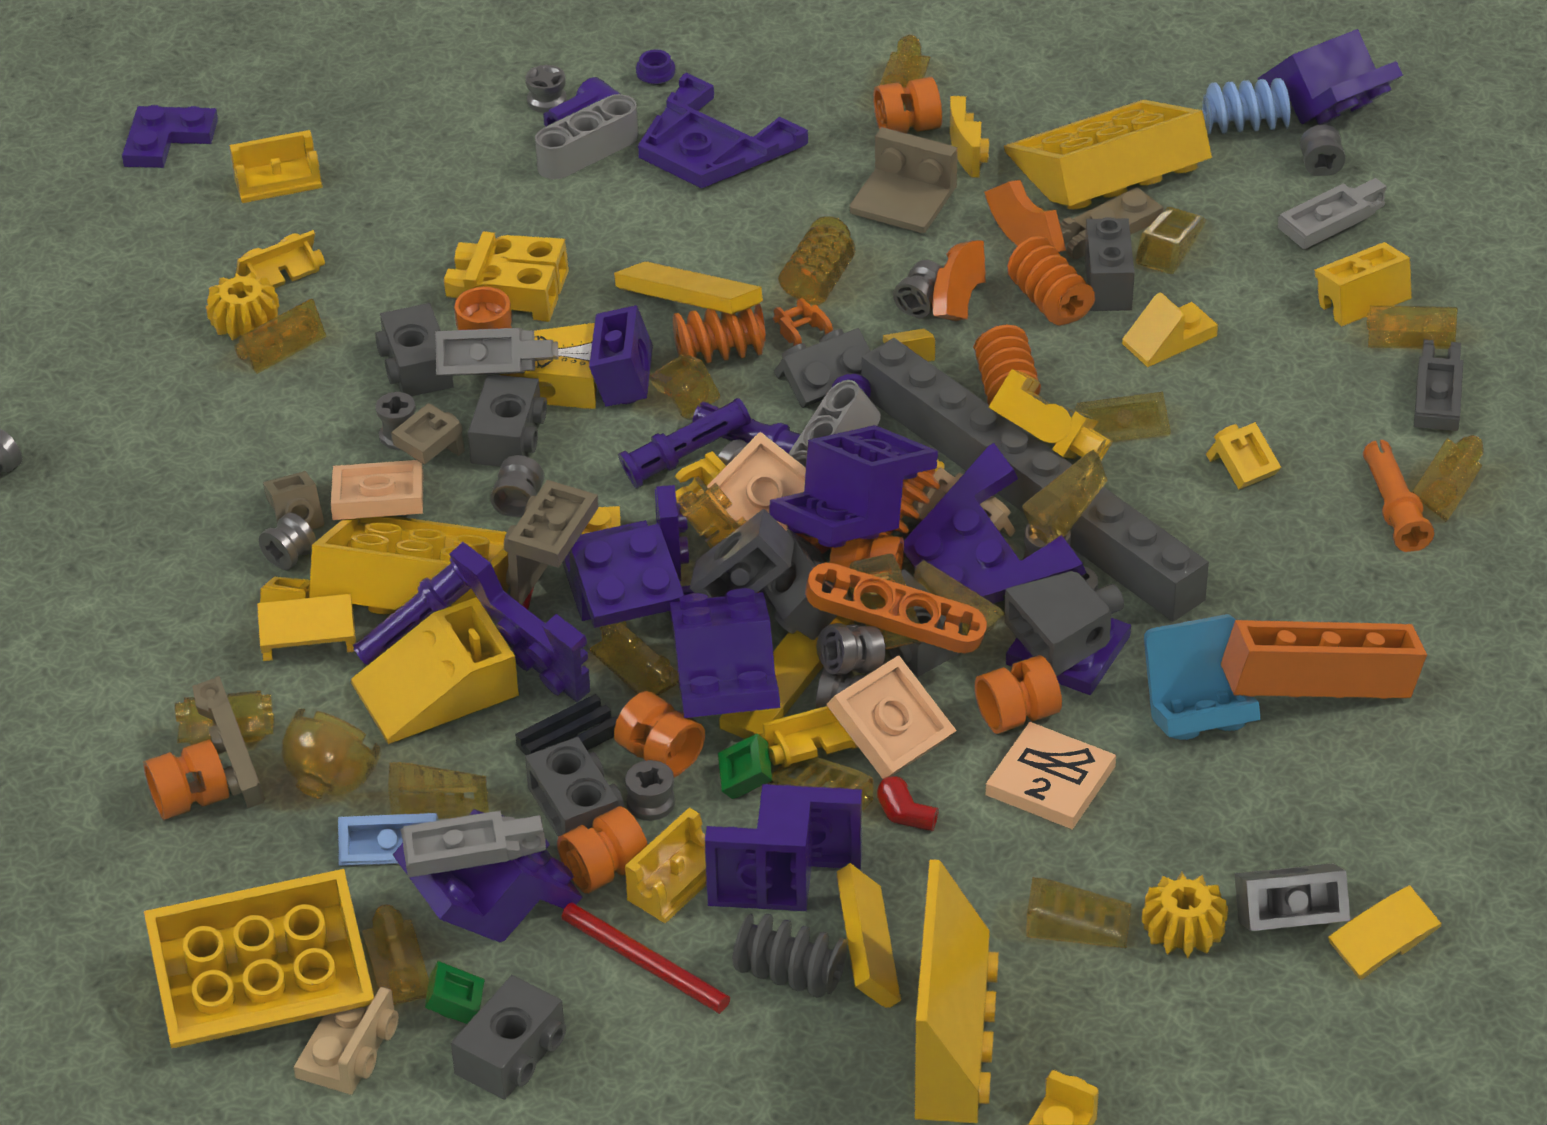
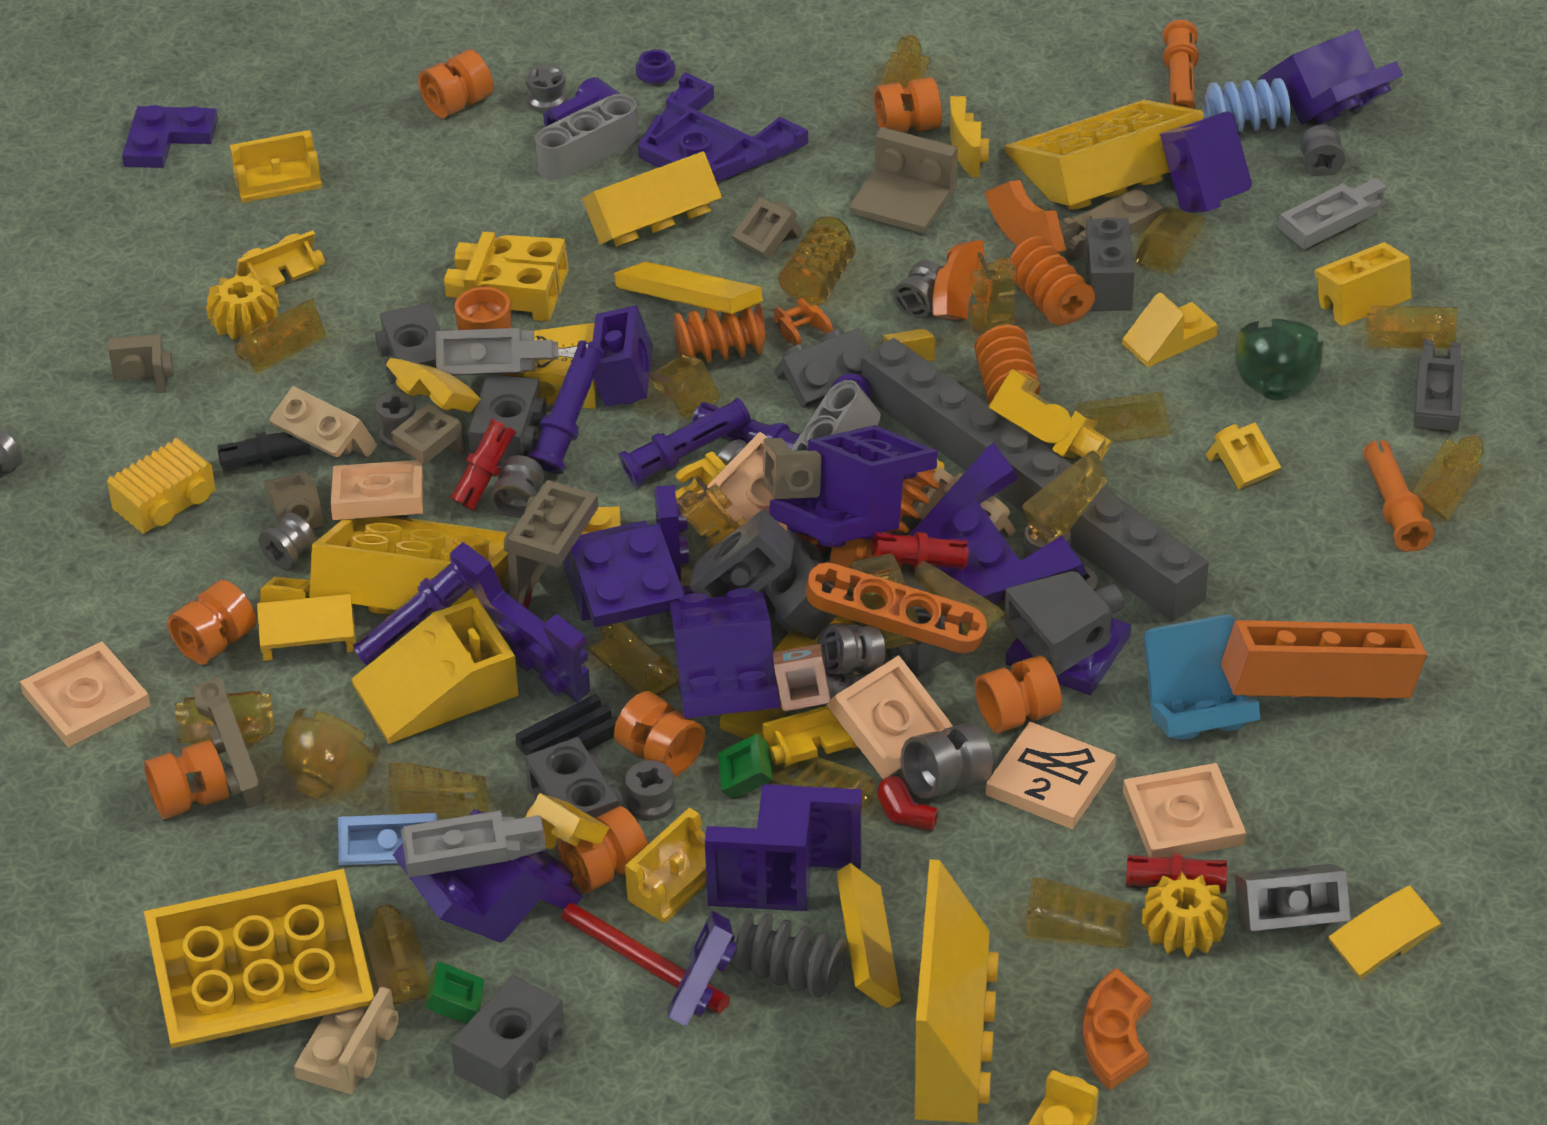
none -> light nougat tile [20,641,151,747]
none -> yellow brick [107,438,216,534]
none -> dark tan bracket [108,334,174,393]
none -> orange wheel [167,579,257,665]
none -> black pin [217,432,310,473]
none -> tan bracket [269,386,377,458]
none -> yellow slope [385,358,481,413]
none -> orange wheel [418,49,494,119]
none -> red pin [449,419,517,511]
none -> yellow bracket [525,793,609,850]
none -> dark purple pin [527,340,605,474]
none -> yellow brick [582,151,722,247]
none -> plate [667,911,737,1026]
none -> dark tan bracket [731,197,803,260]
none -> dark tan bracket [763,438,821,499]
none -> nougat brick [773,644,831,712]
none -> red pin [871,532,969,570]
none -> flat silver wheel [900,723,993,798]
none -> clear yellow hinge [970,252,1016,334]
none -> orange tile [1083,967,1151,1090]
none -> light nougat tile [1123,763,1246,857]
none -> red pin [1126,853,1227,892]
none -> dark purple bracket [1160,112,1252,213]
none -> orange pin [1163,19,1199,109]
none -> clear green cylinder [1235,319,1324,401]

